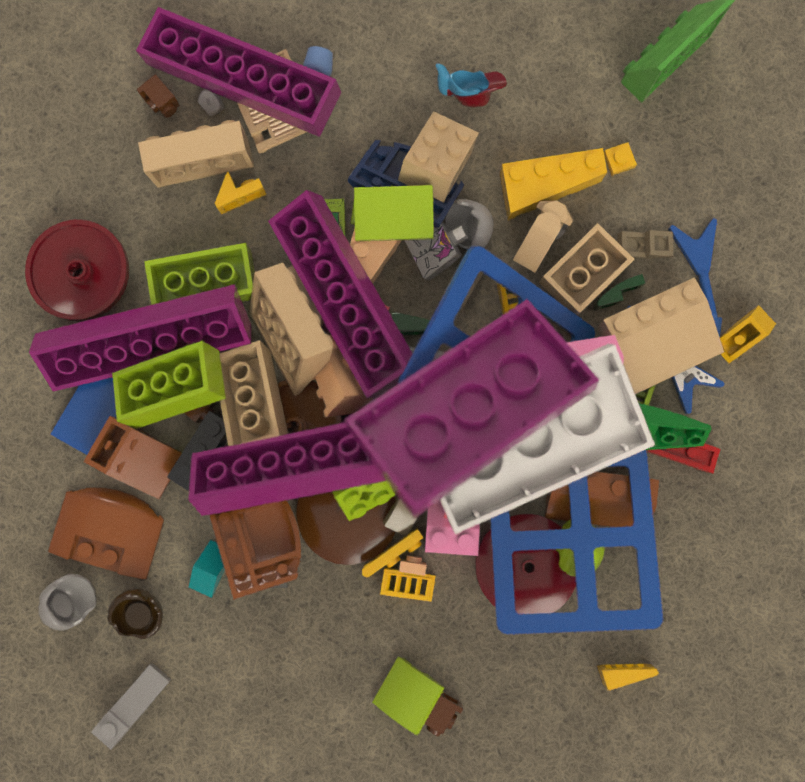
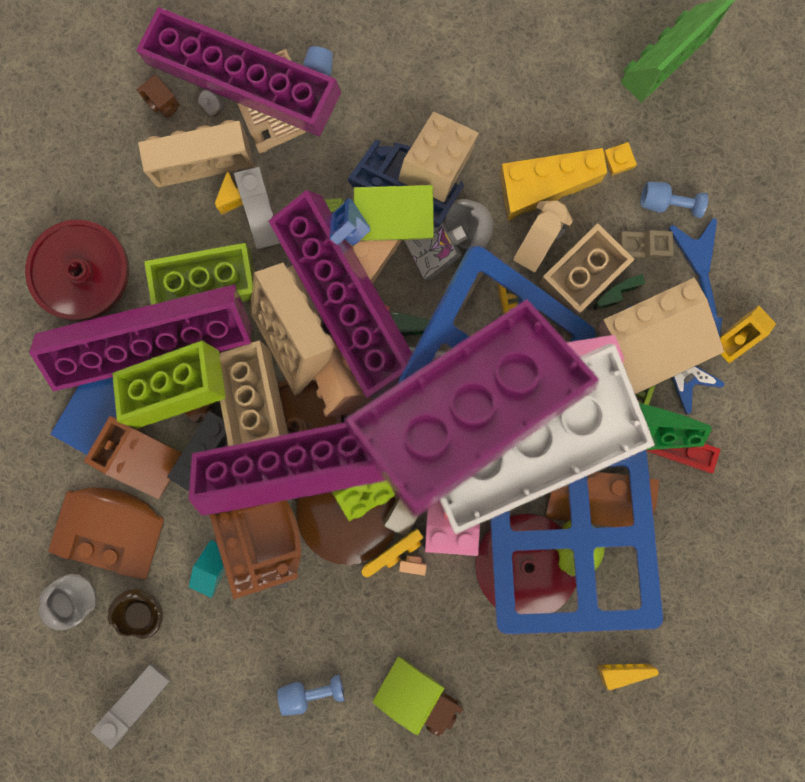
yellow slope [380,567,436,602] -> none
hair [436,63,507,107] -> none
none -> light grey slope [234,167,280,249]
none -> medium blue piece [277,674,345,716]
none -> blue slope [330,198,371,246]
none -> medium blue piece [640,182,708,218]

